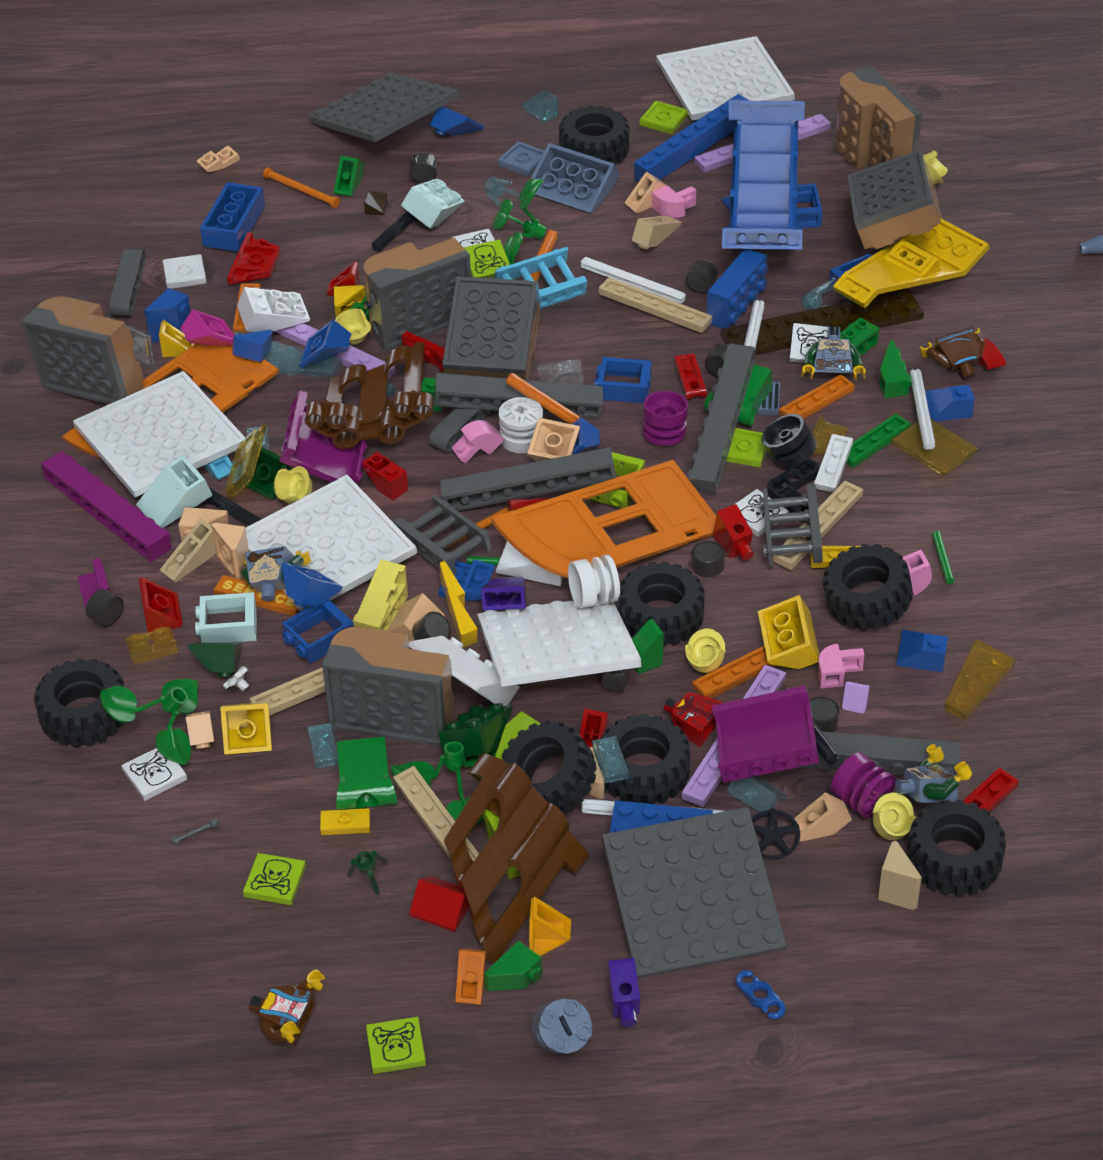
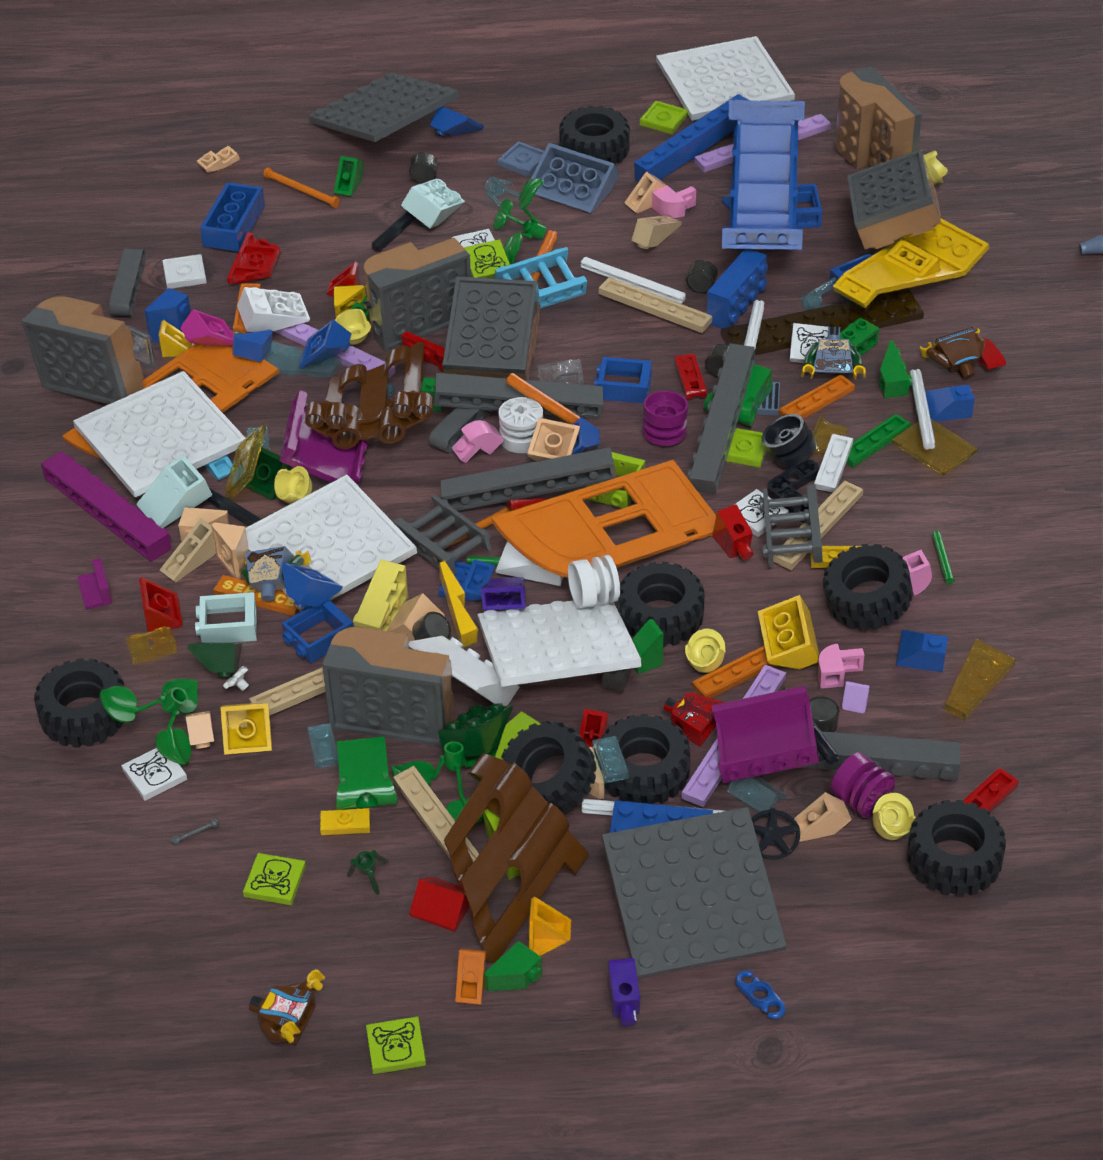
clear smoke piece [86,589,124,627] -> none
red slope [362,452,408,501] -> none
dark brown slope [364,191,388,215] -> none
clear light blue slope [521,90,558,123] -> none
sand blue cylinder [531,999,592,1054] -> none
piece [688,541,728,578] -> none
tan slope [878,841,922,910] -> none
torso [895,744,972,803] -> none

